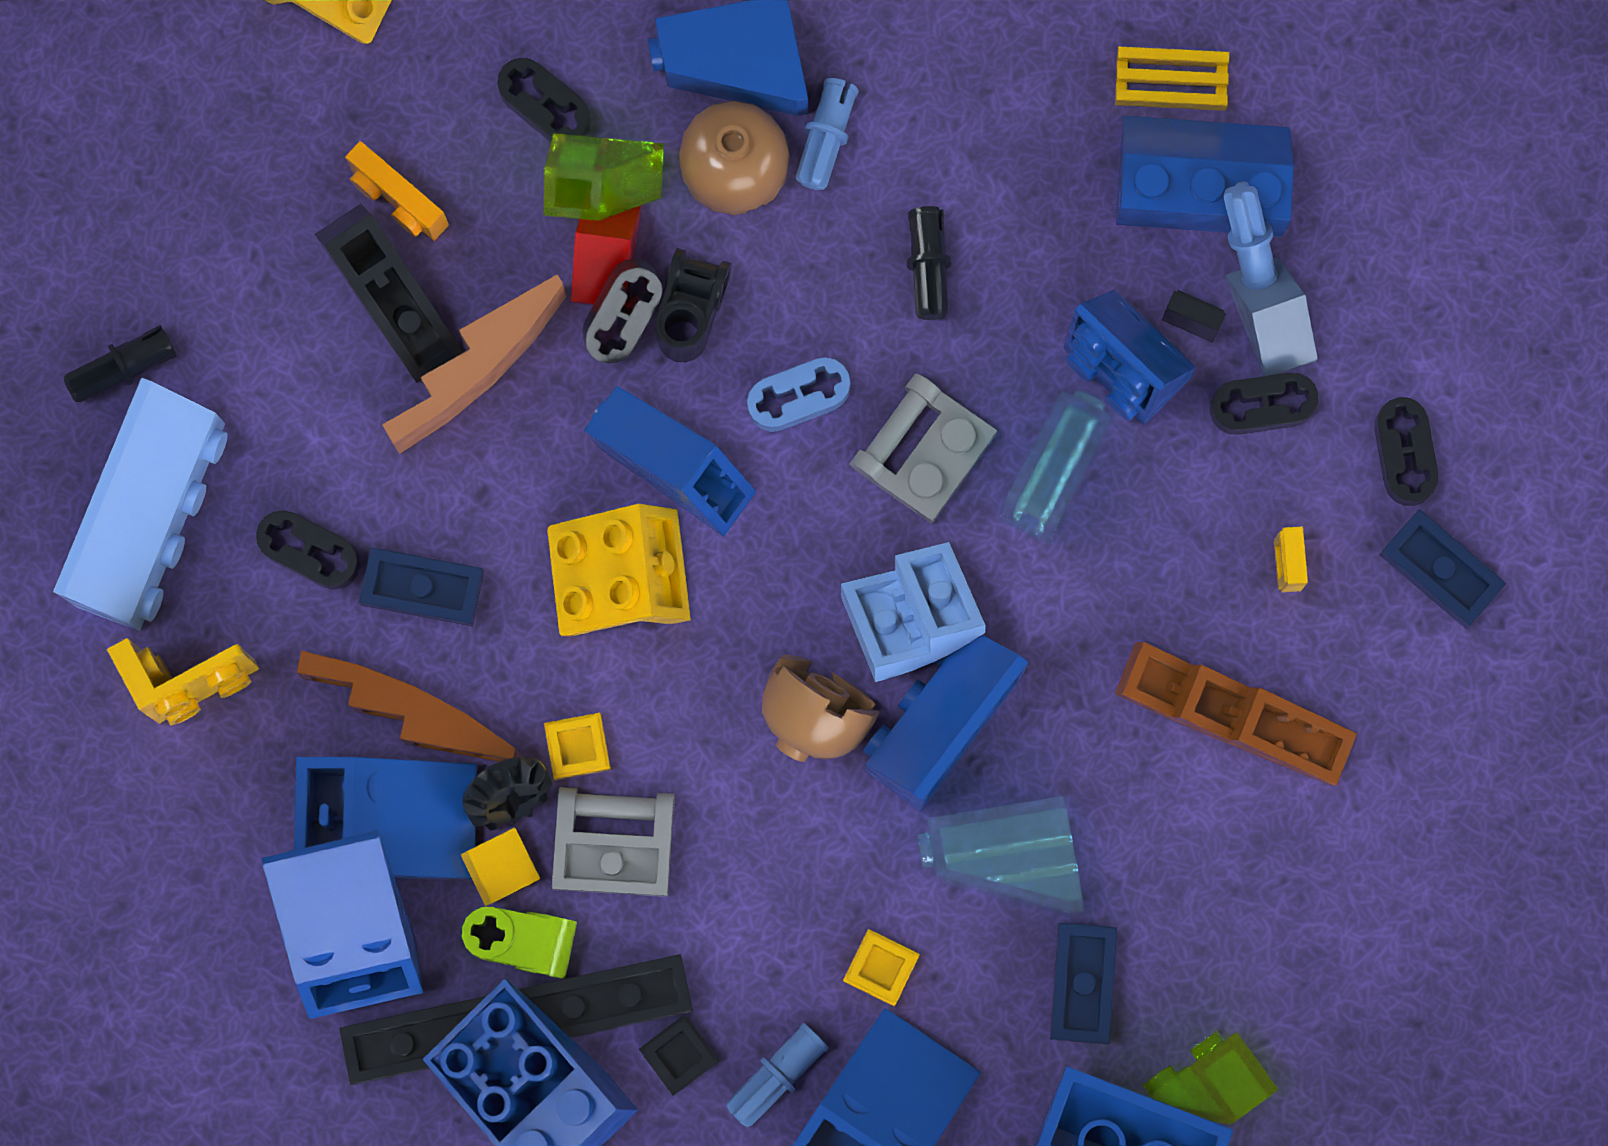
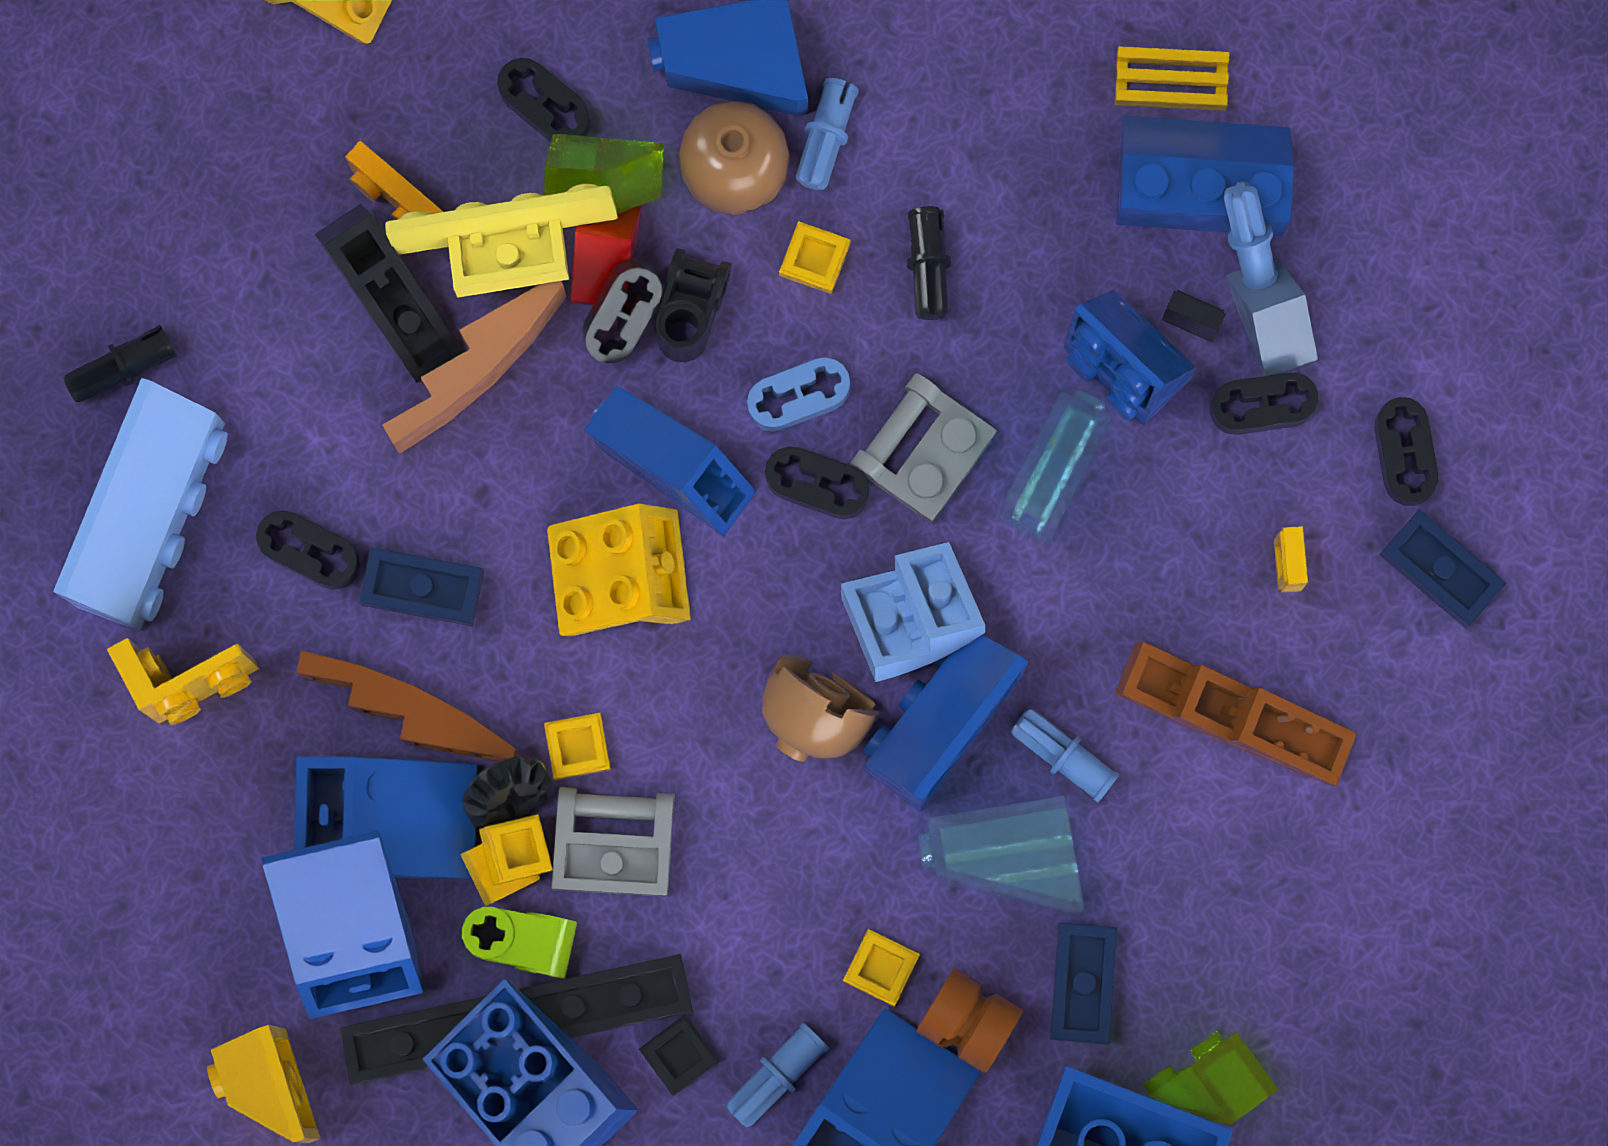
none -> yellow slope [207,1025,321,1143]
none -> light yellow bracket [385,184,618,298]
none -> yellow tile [479,814,553,886]
none -> black beam [765,446,869,519]
none -> yellow tile [779,221,851,294]
none -> dark orange wheel [915,967,1024,1074]
none -> medium blue axle [1011,708,1120,803]

